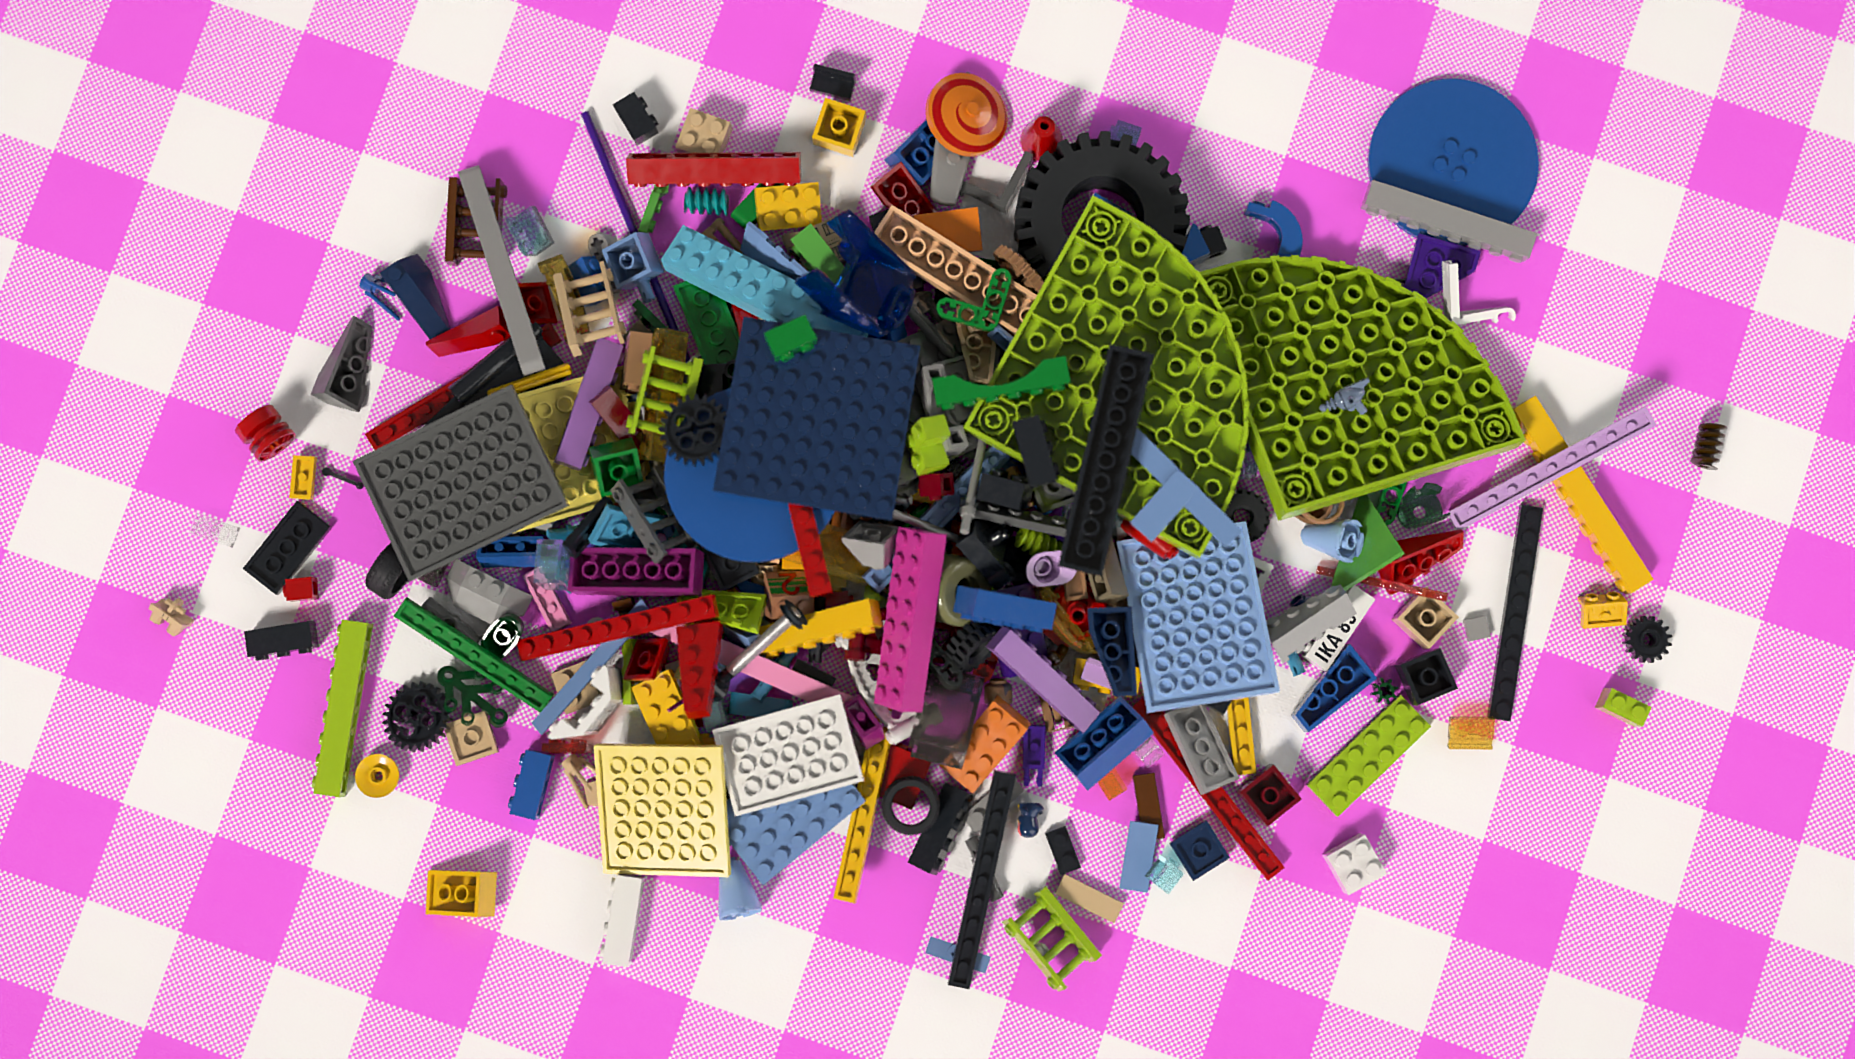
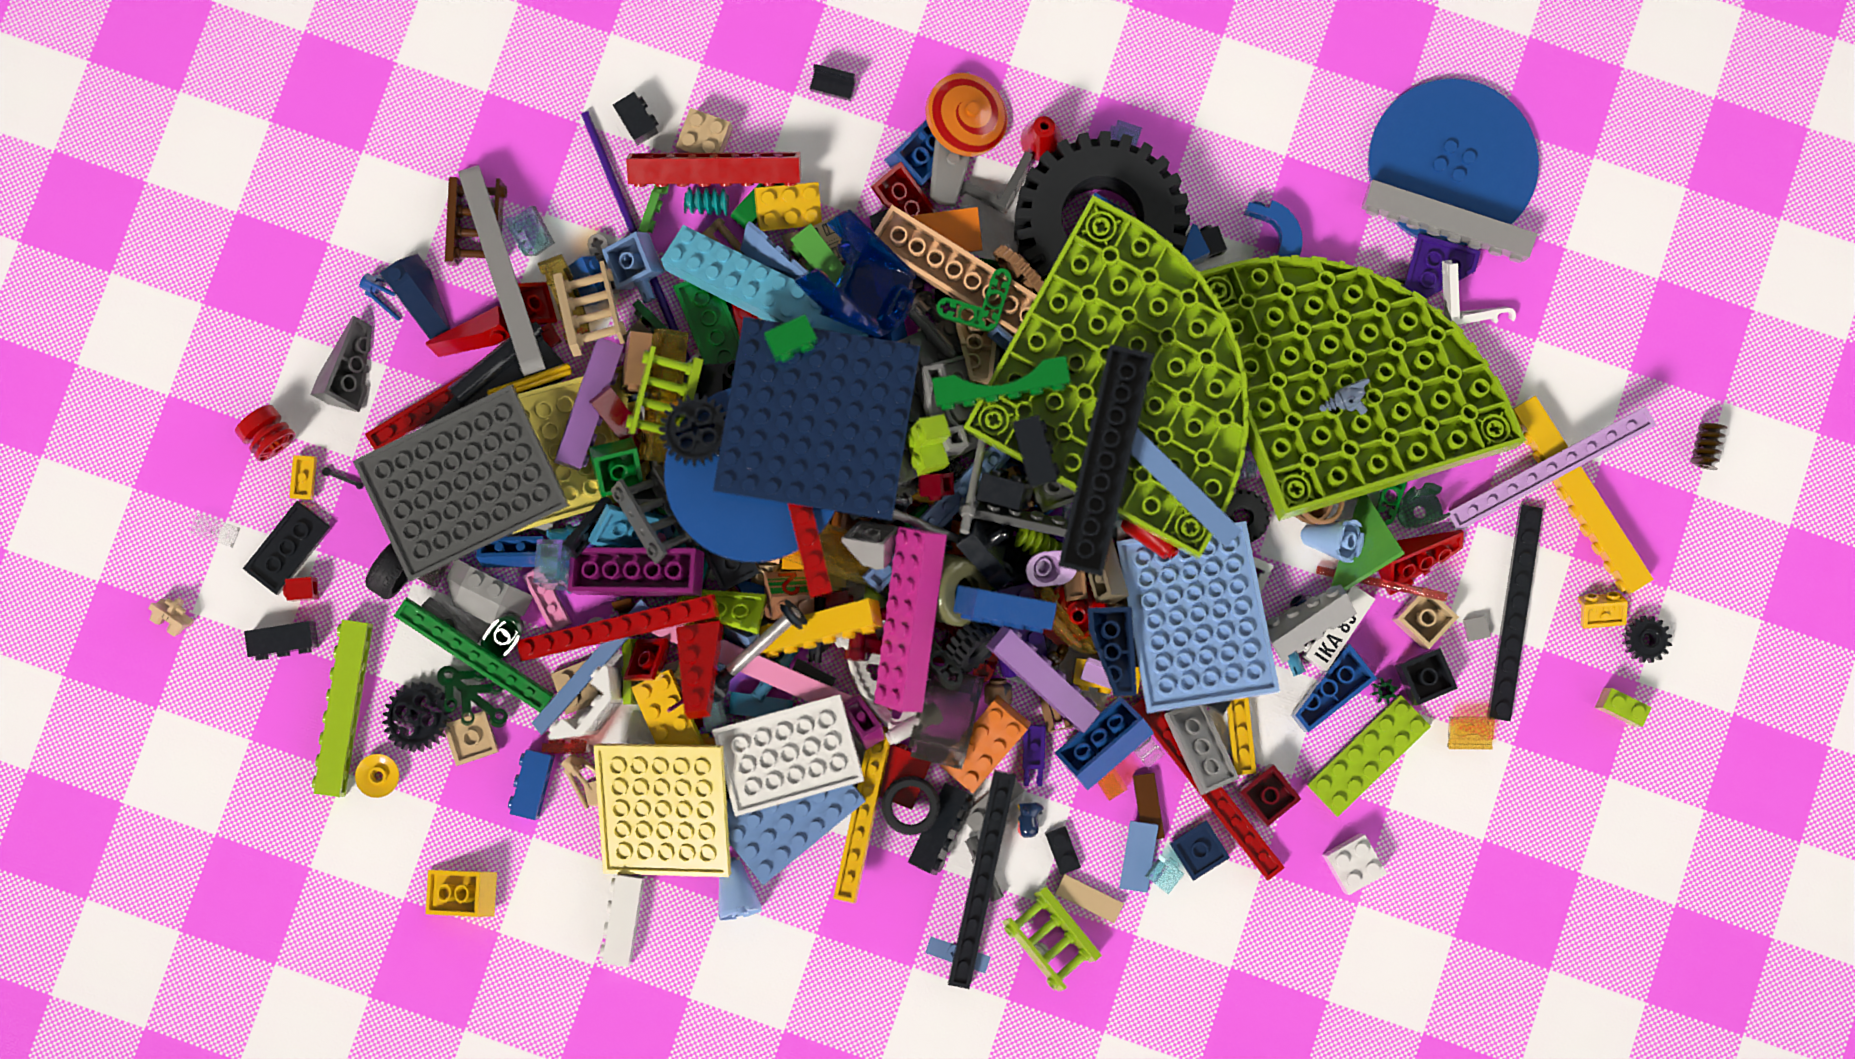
yellow brick [812,98,867,157] -> none
medium blue piece [1130,469,1200,542] -> none

